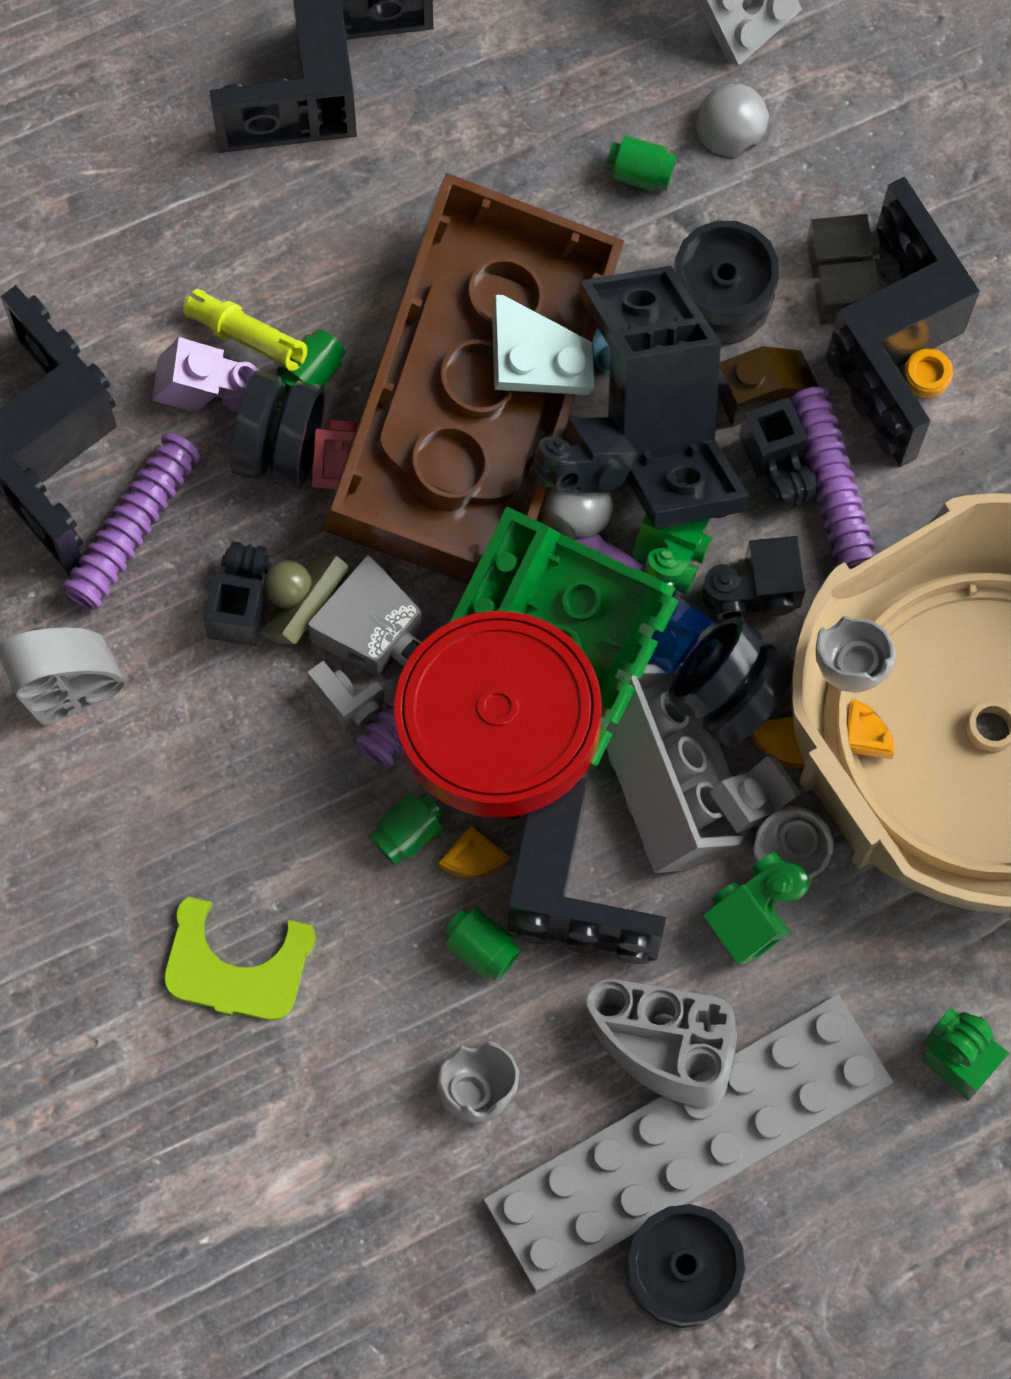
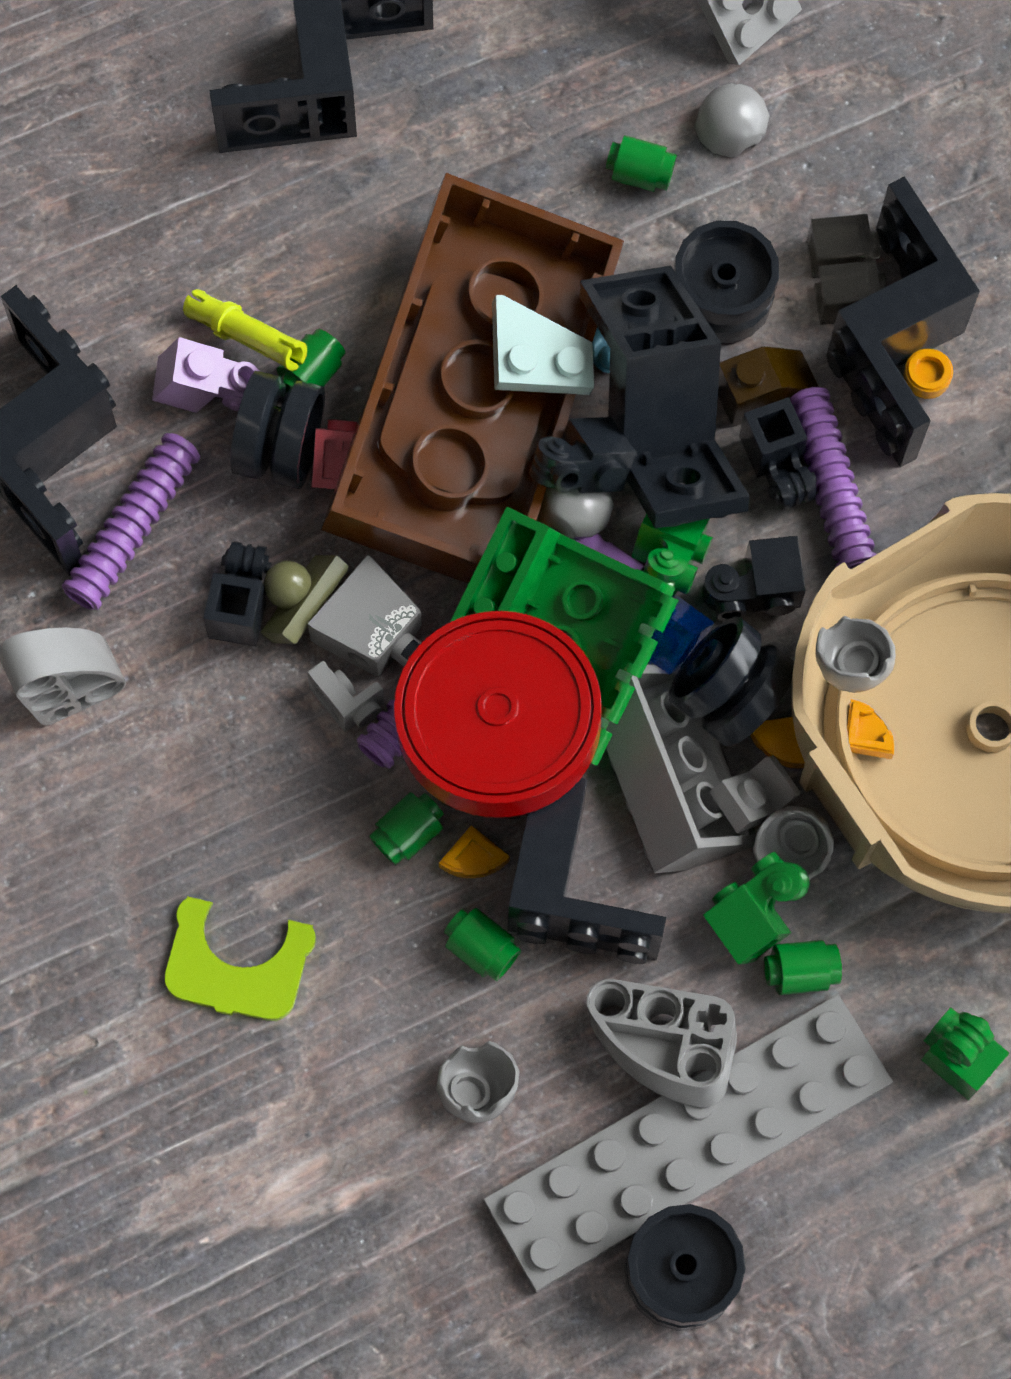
none -> green brick [764,940,842,995]

